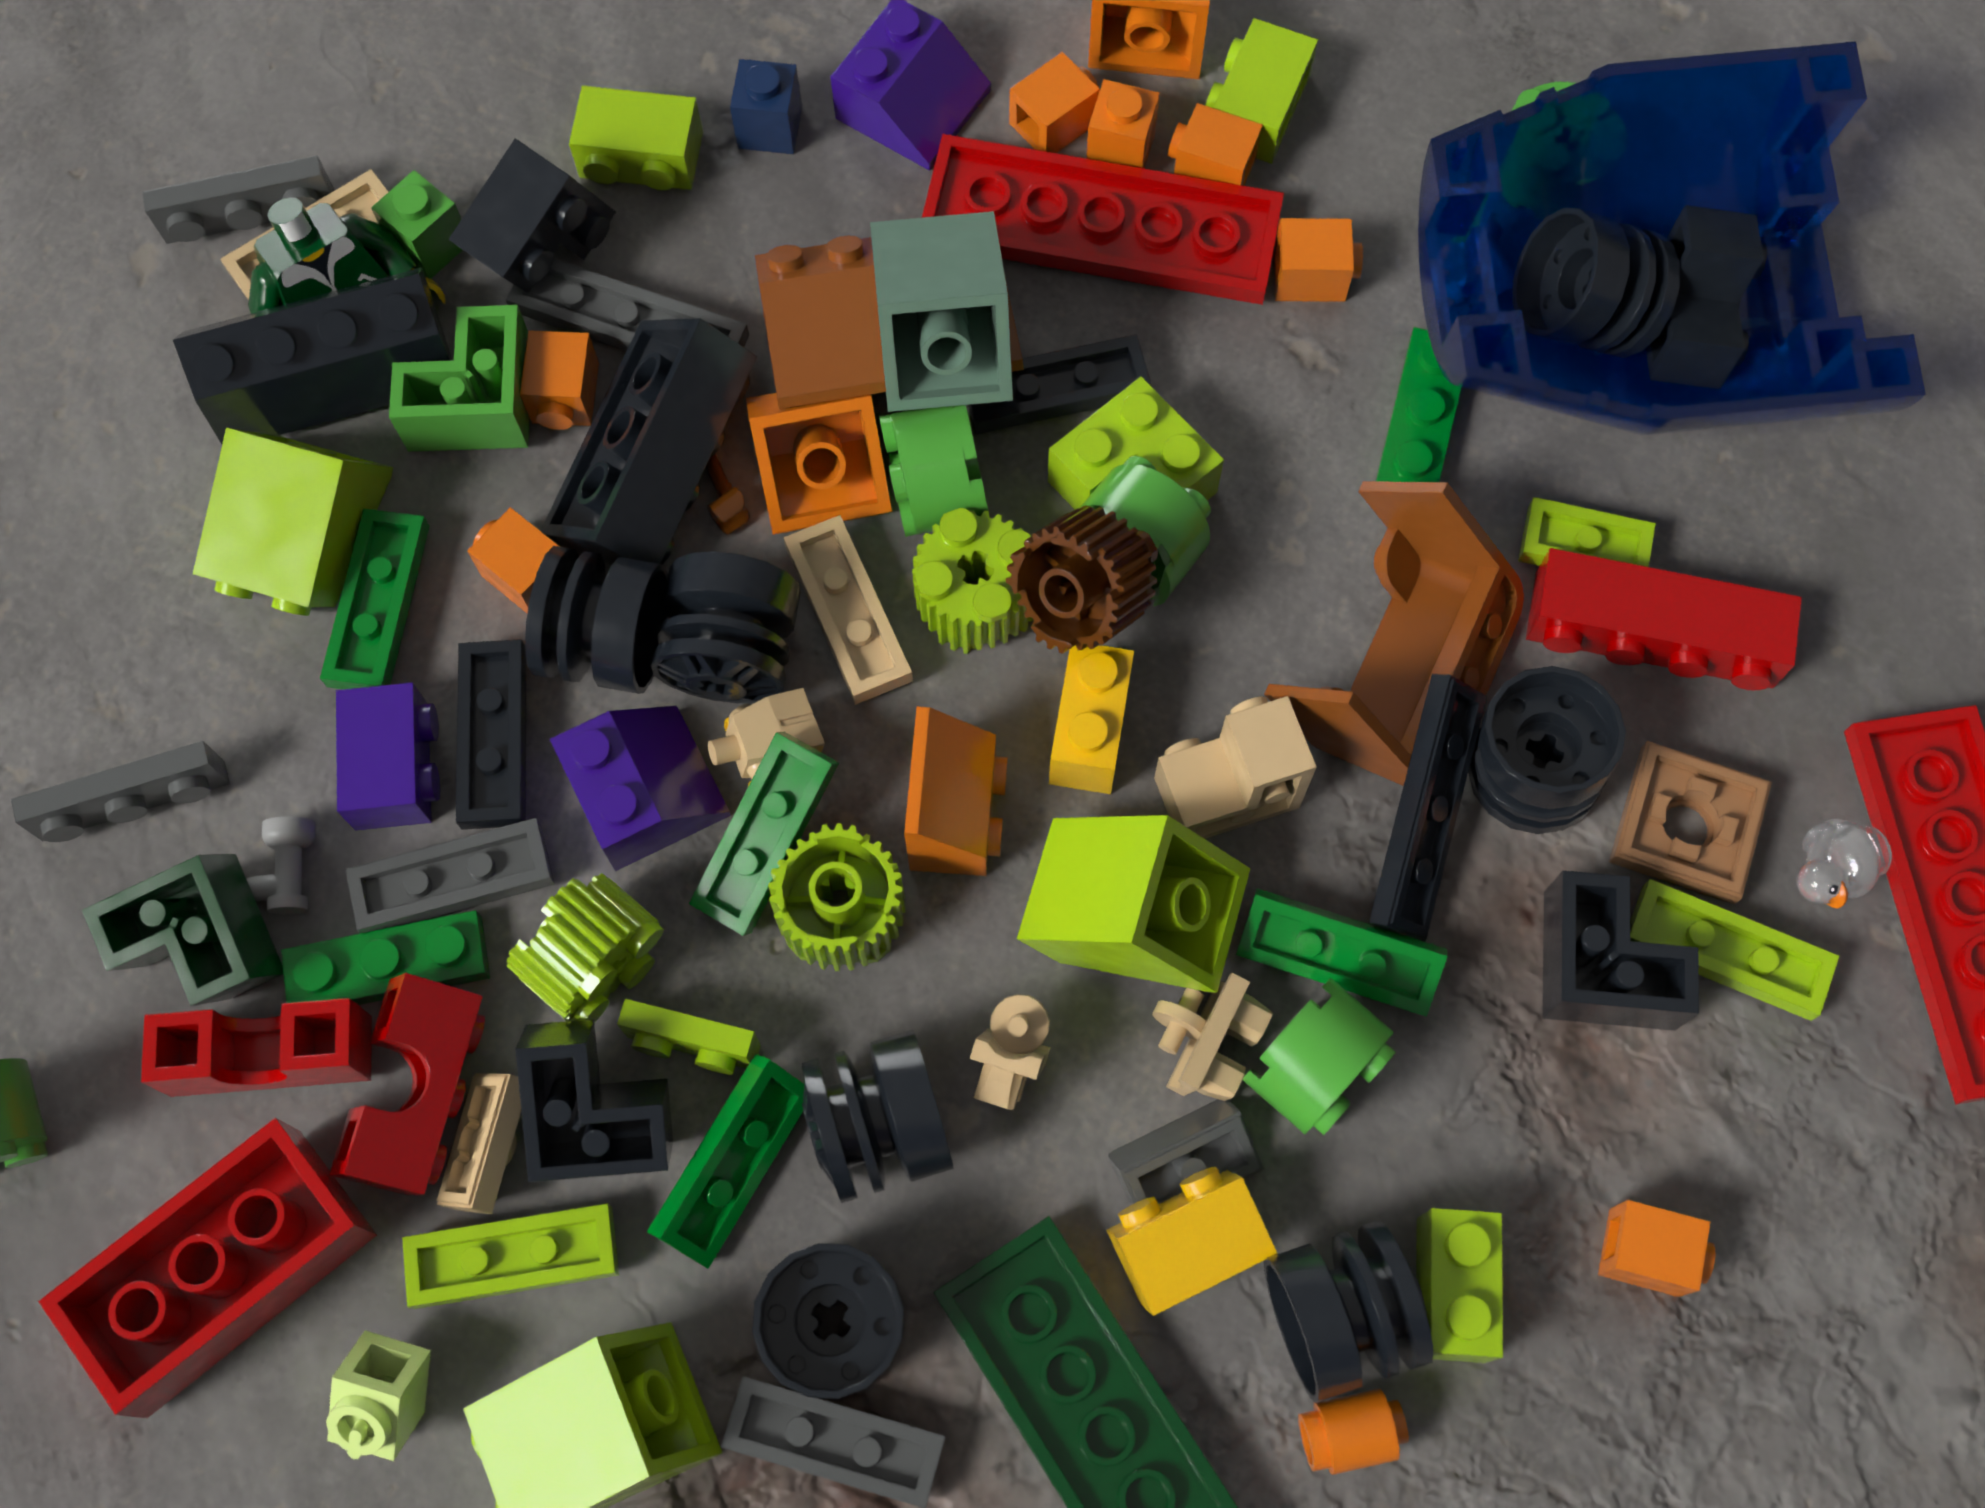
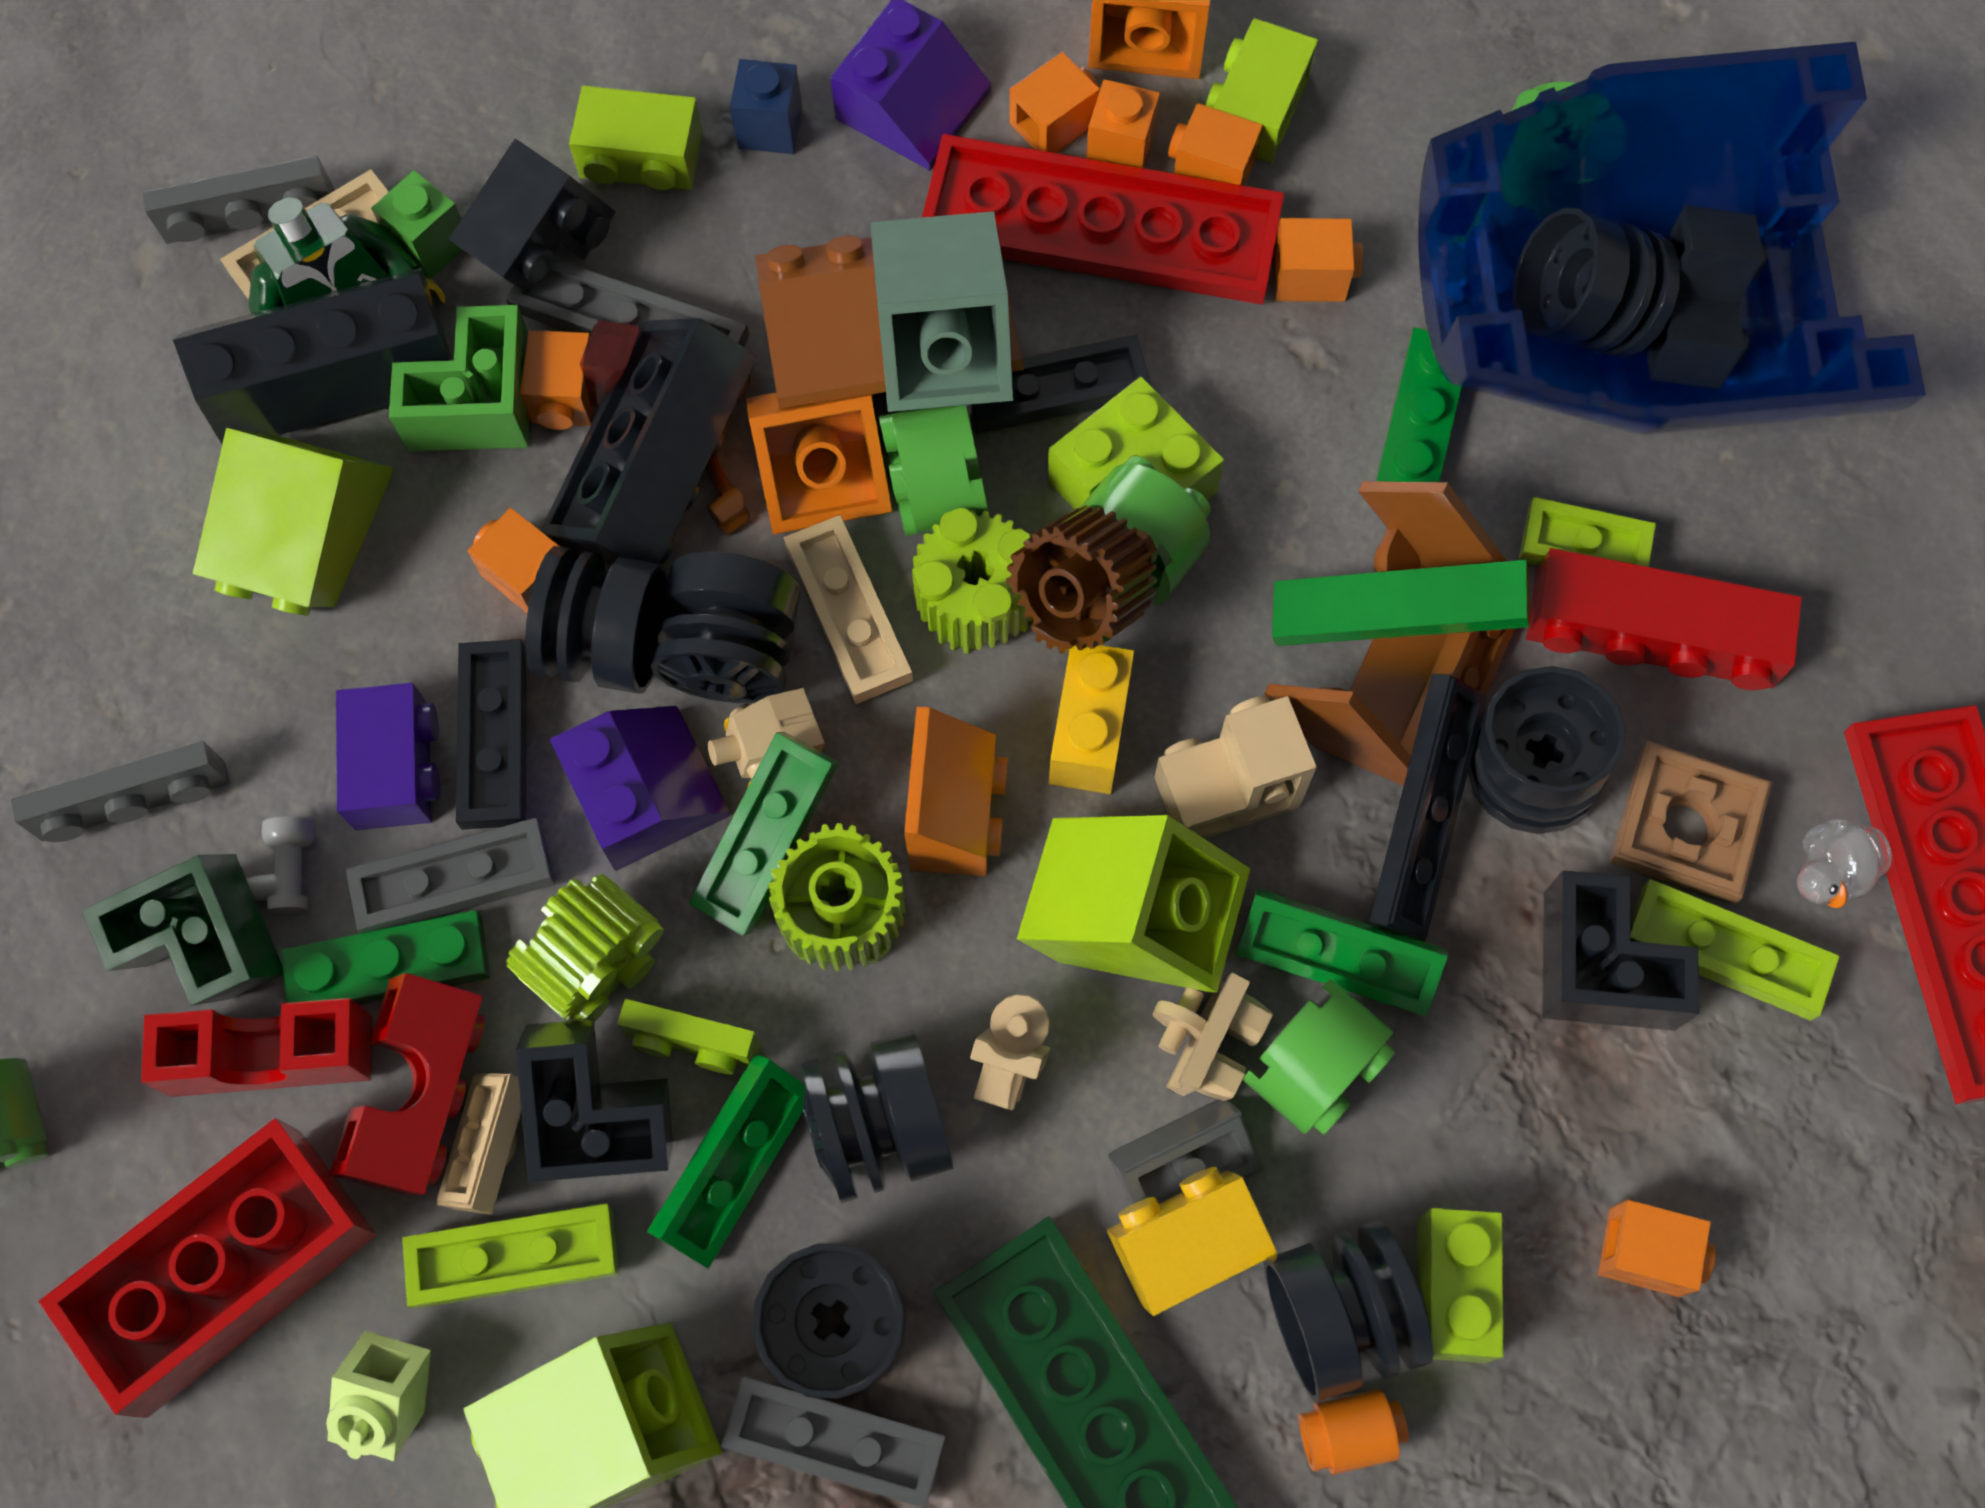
green plate [320,508,430,689] -> none
none -> clear red slope [580,320,639,406]
none -> green tile [1272,560,1530,646]

